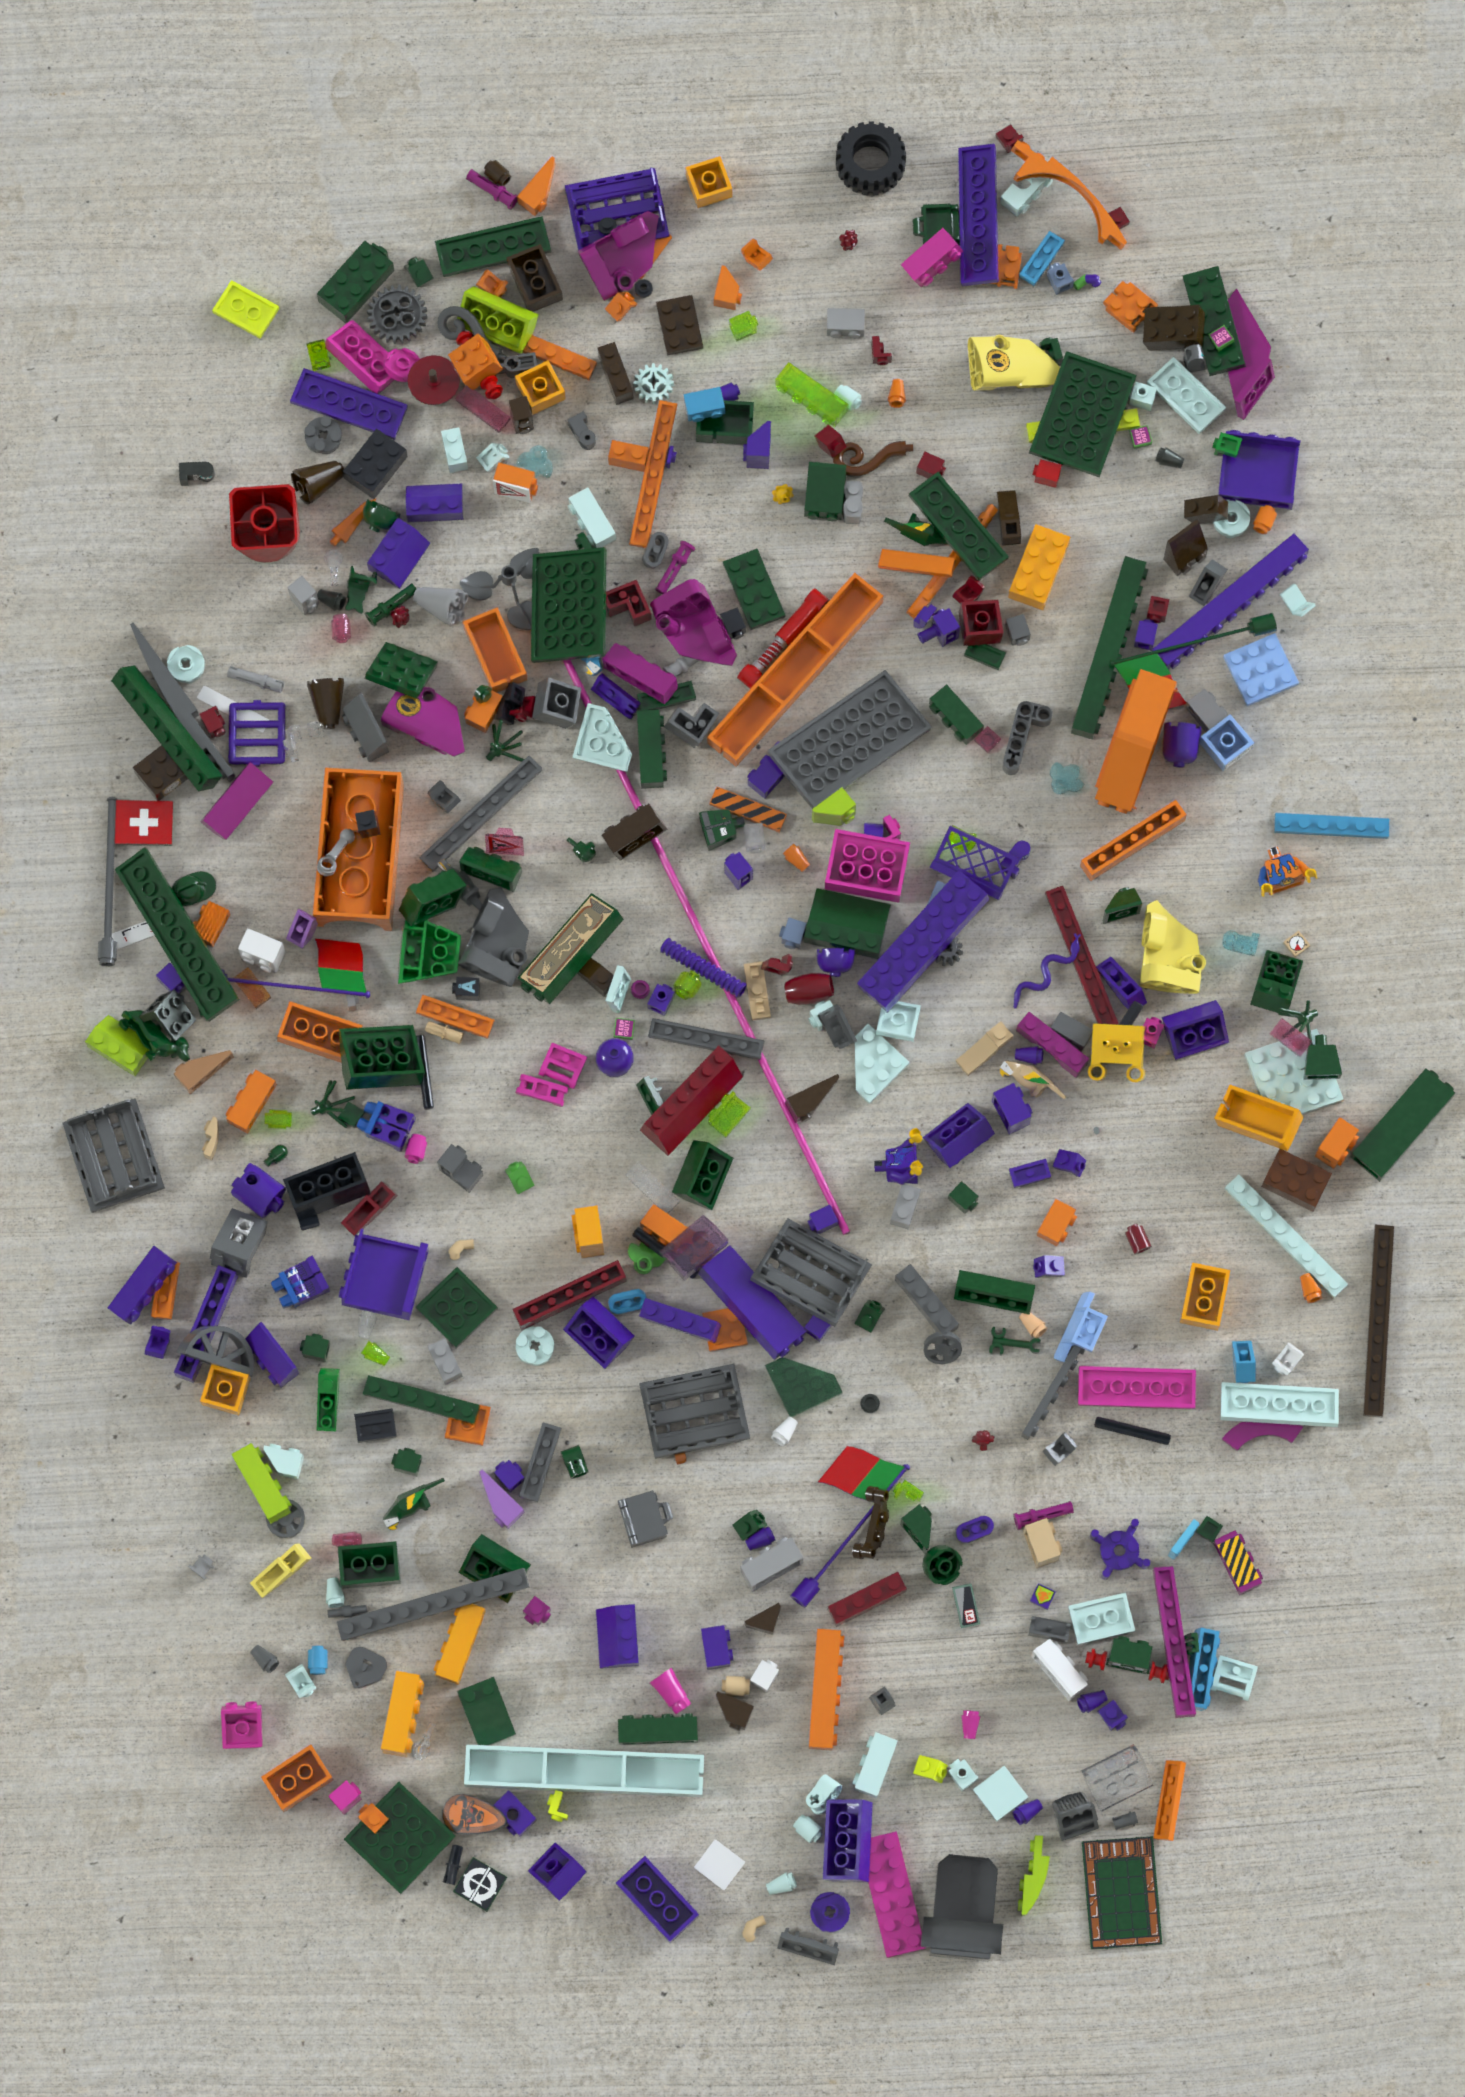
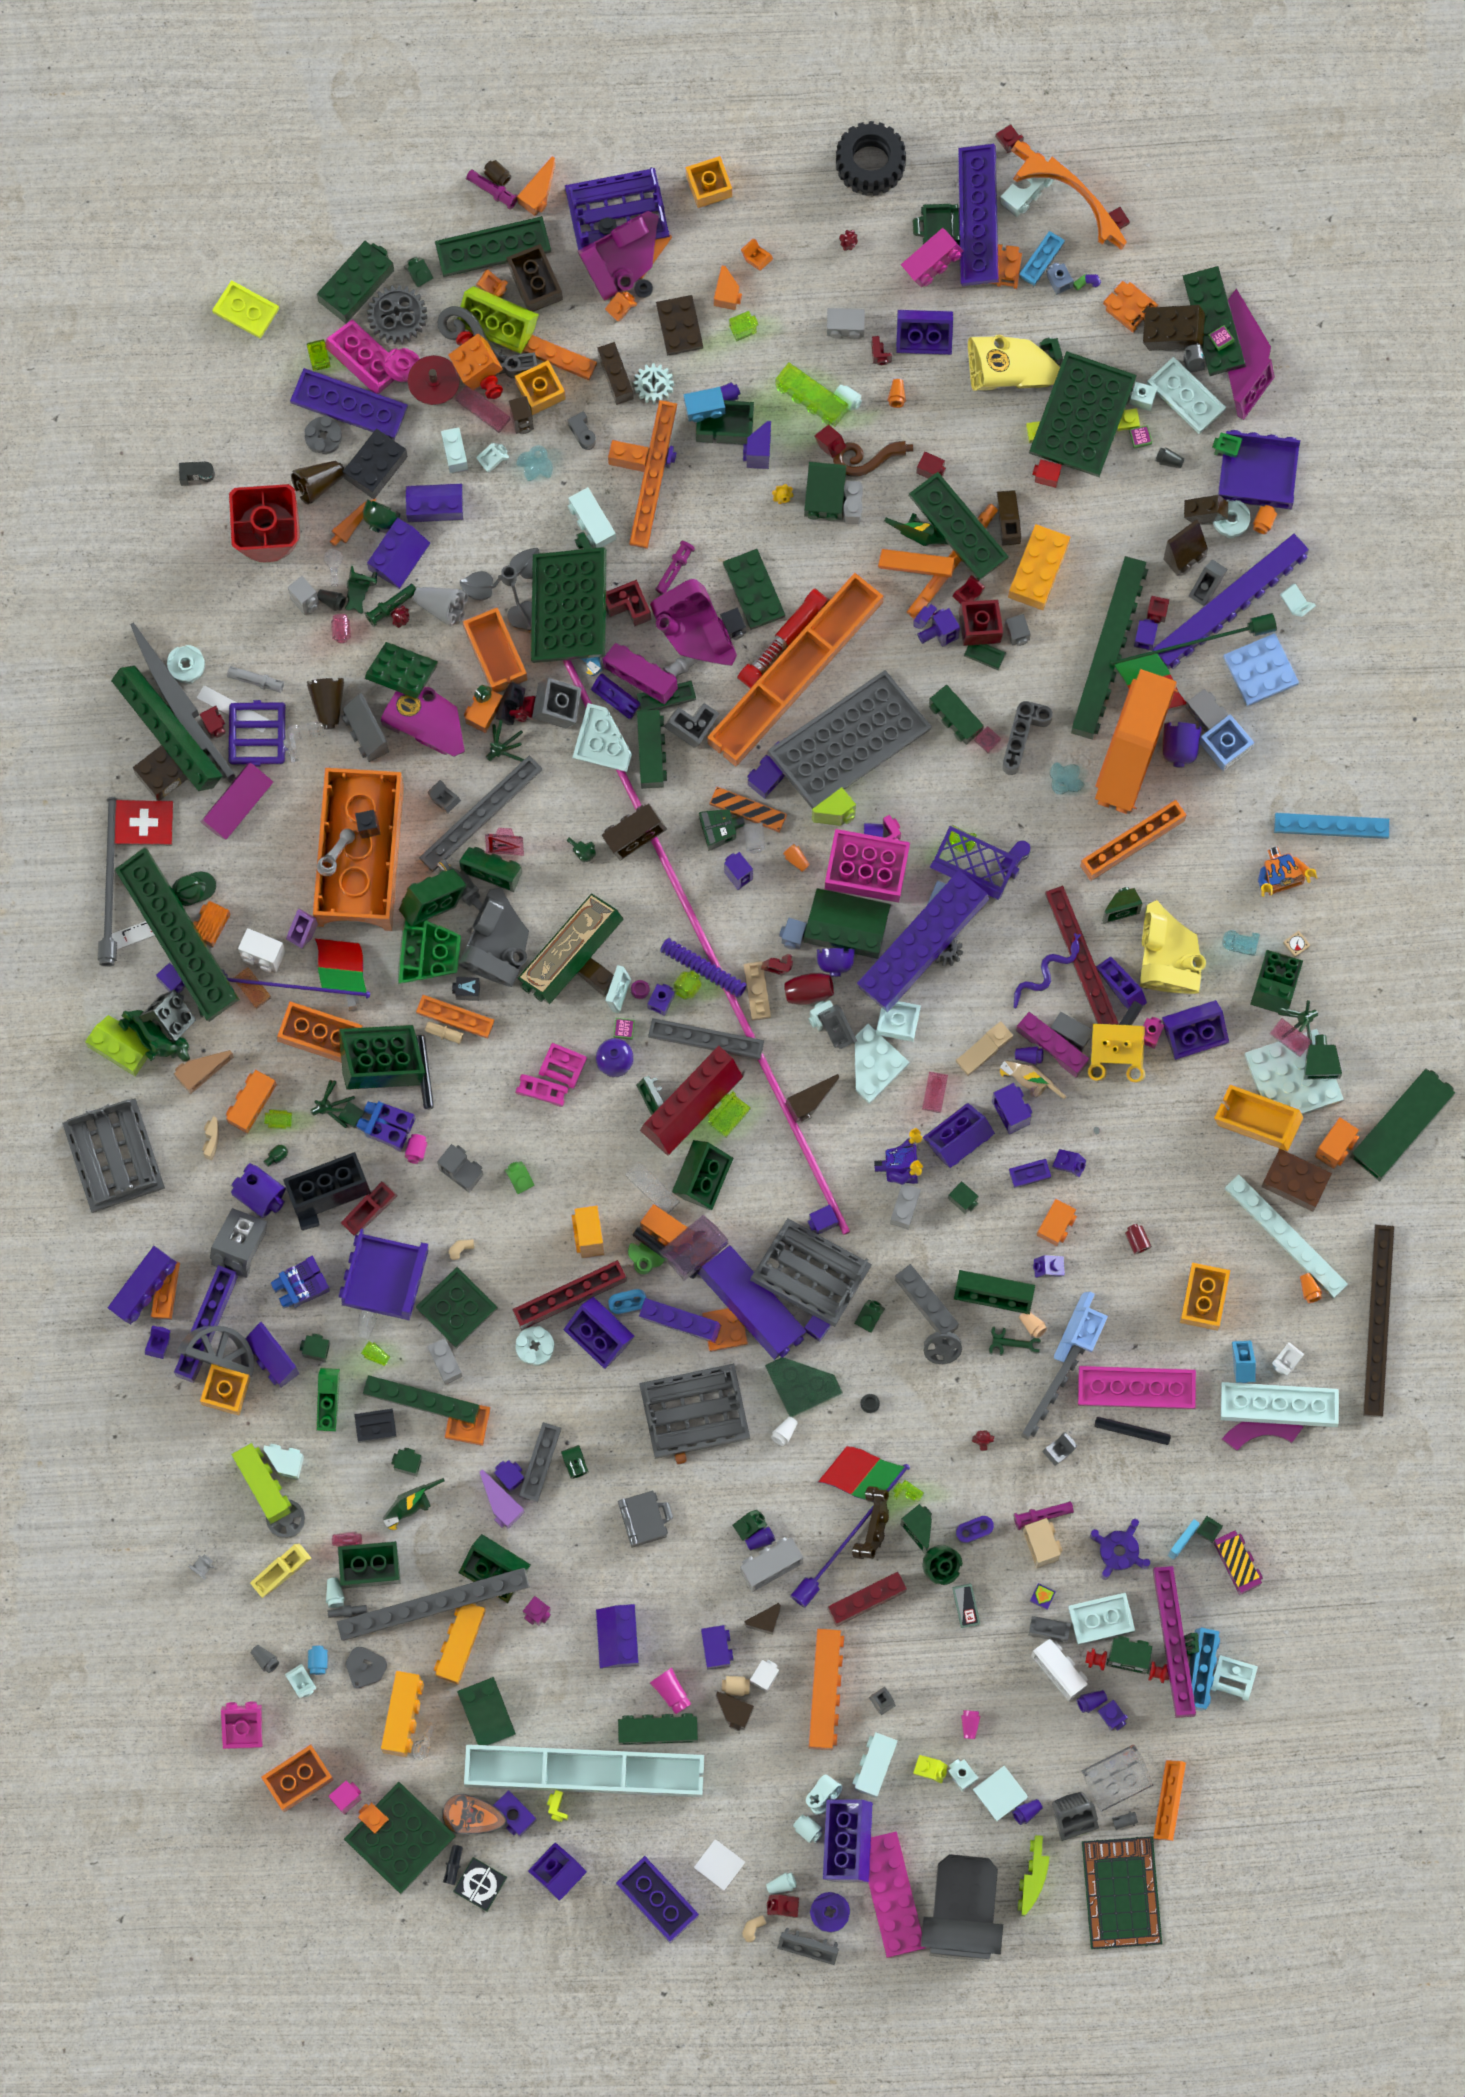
orange piece [493,462,538,503] -> none
dark grey plate [642,532,669,568] -> none
none -> dark red bracket [766,1895,799,1918]
none -> dark purple slope [896,310,953,355]
none -> clear pink plate [922,1071,948,1113]

